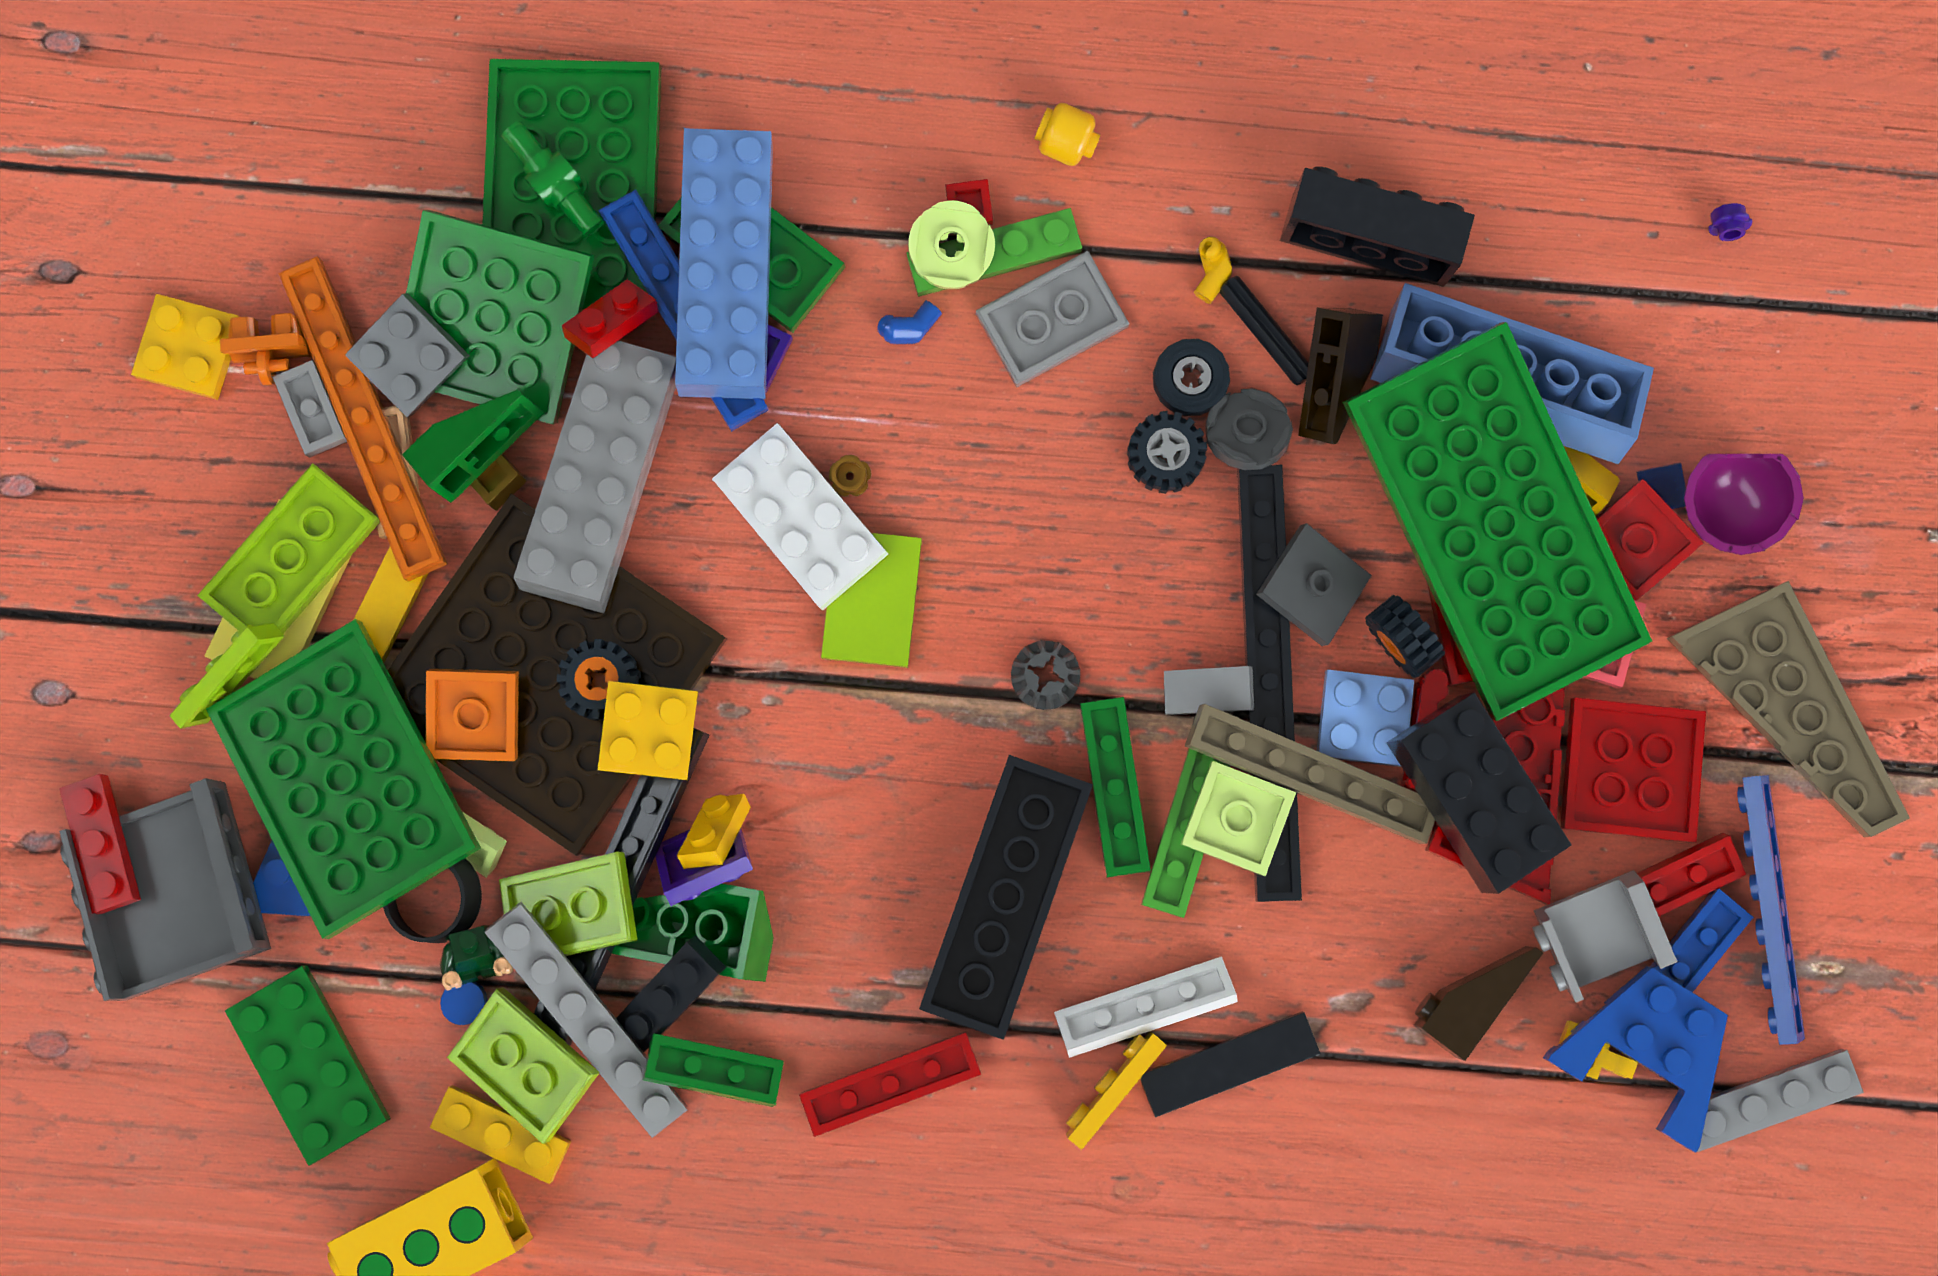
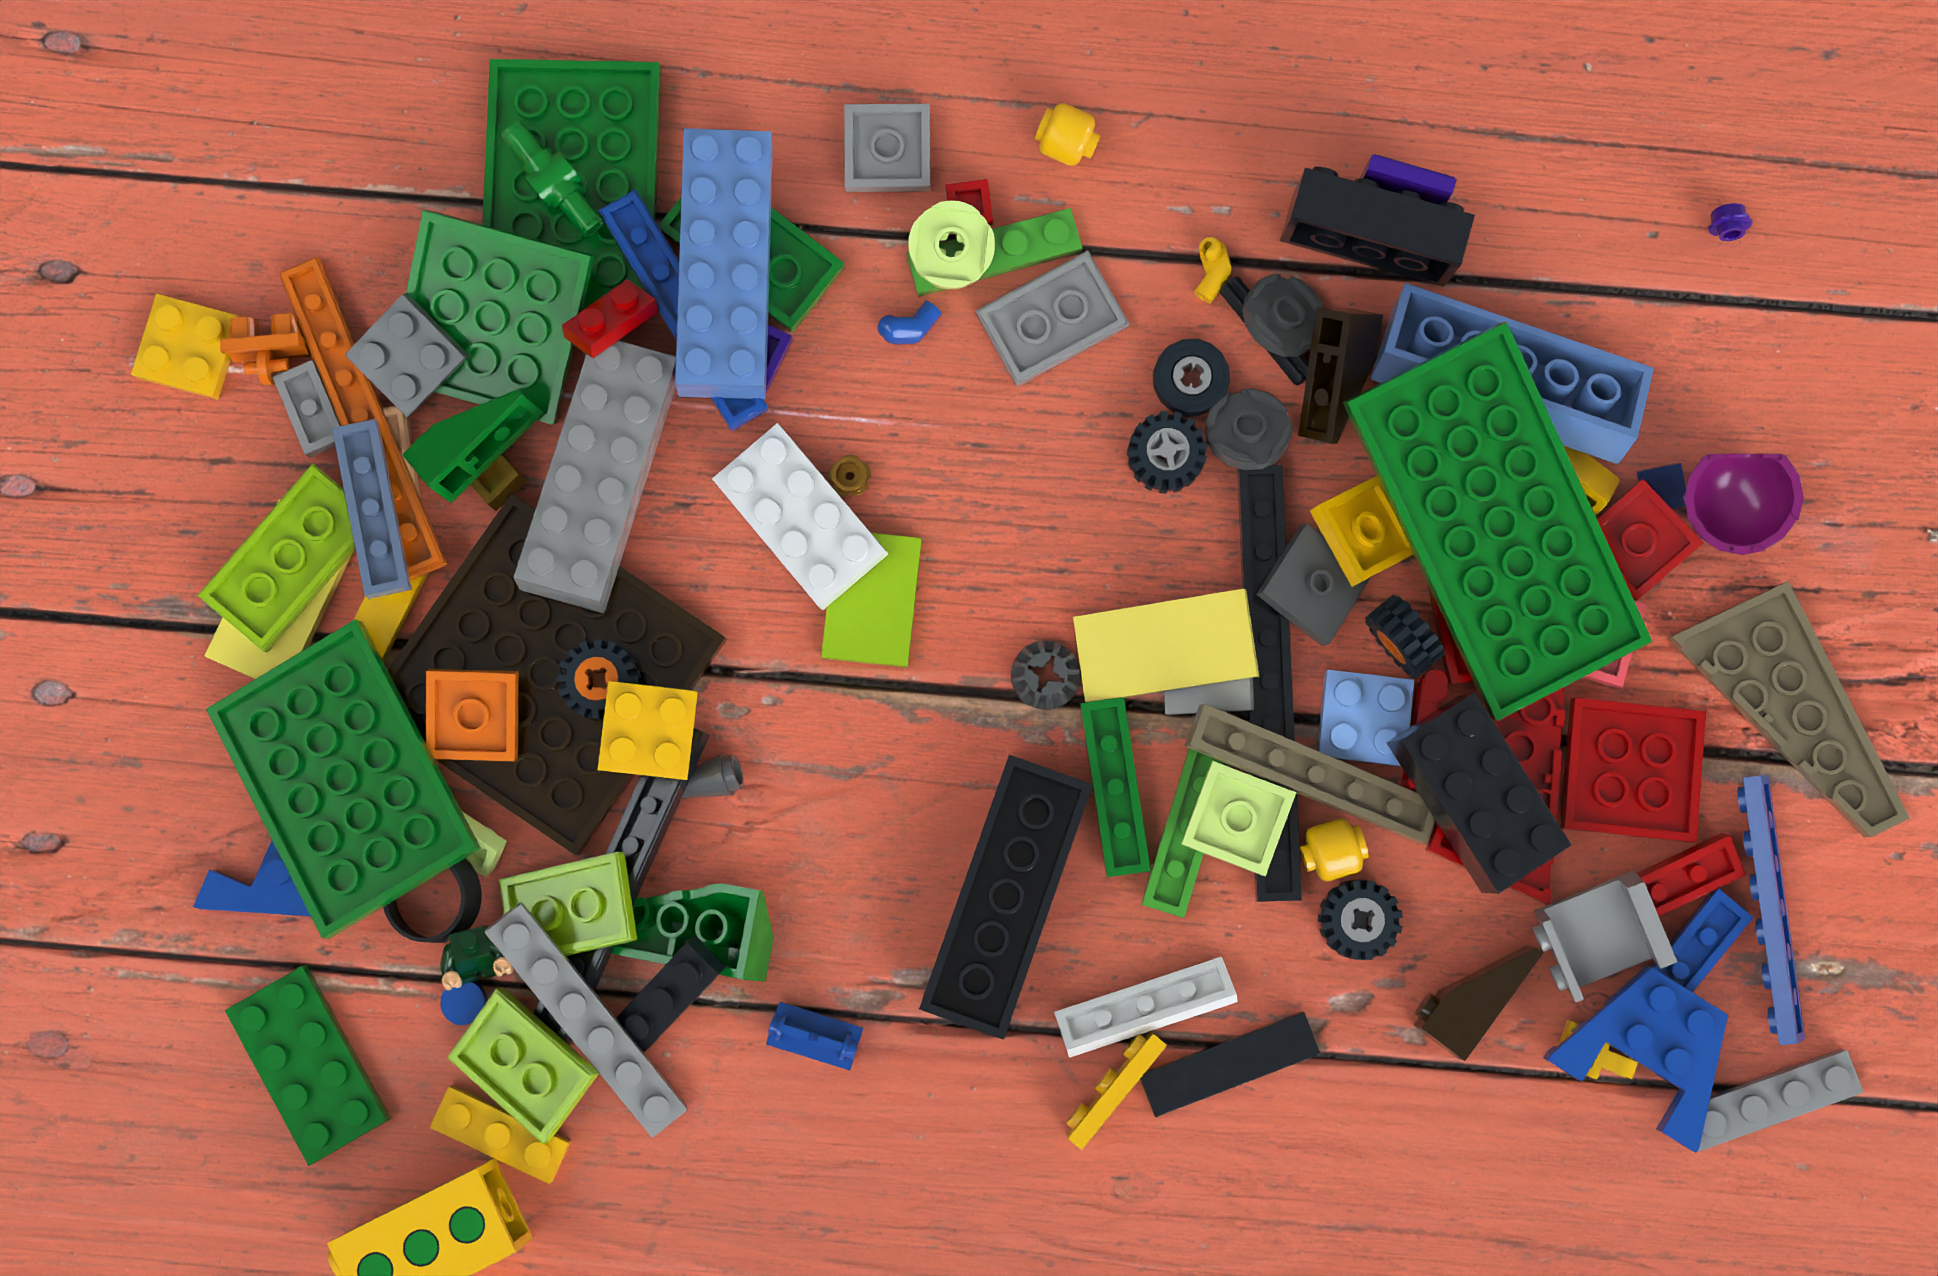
red plate [59,774,141,914] -> none
dark grey panel [59,778,271,1001] -> none
lime plate [169,623,285,729] -> none
green plate [642,1033,784,1107] -> none
dark purple plate [656,828,753,906] -> none
yellow plate [677,794,751,869] -> none
red plate [799,1031,981,1137] -> none
none -> sand blue plate [332,419,412,599]
none -> dark grey cone [681,753,744,800]
none -> blue hinge [766,1001,863,1071]
none -> light grey plate [844,103,930,192]
none -> light yellow tile [1073,589,1259,703]
none -> dark grey tile [1242,274,1324,357]
none -> yellow head [1299,818,1369,881]
none -> yellow plate [1310,476,1414,587]
none -> black wheel [1318,880,1403,960]
none -> dark purple tile [1360,154,1457,205]

